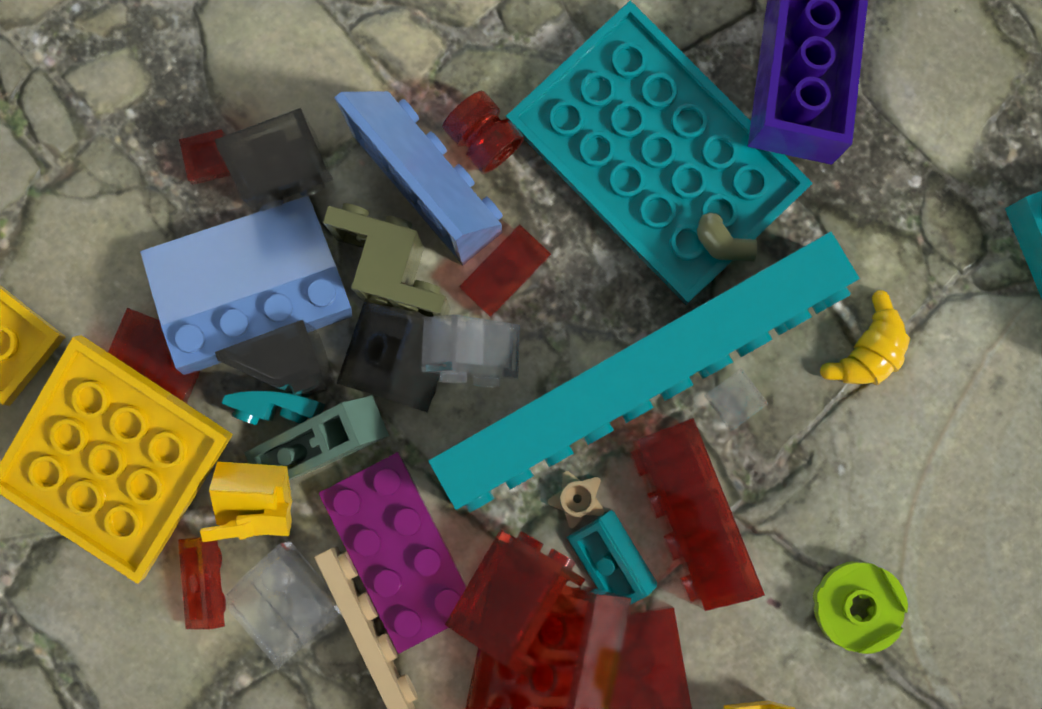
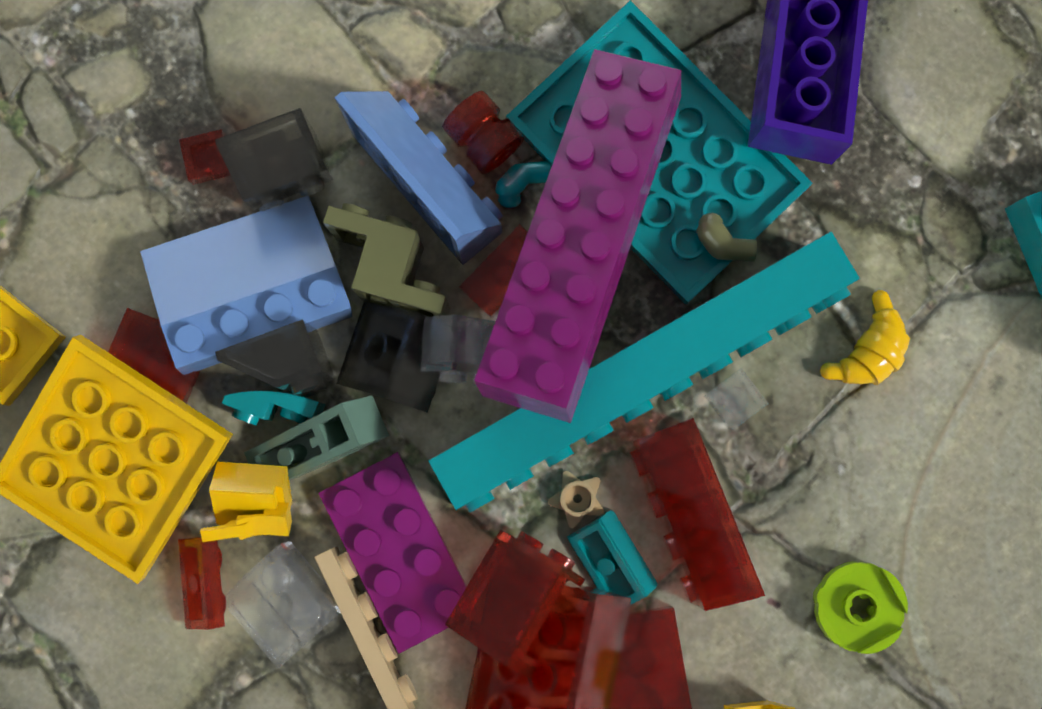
none -> magenta brick [474,49,681,423]
none -> teal arm [495,161,551,208]

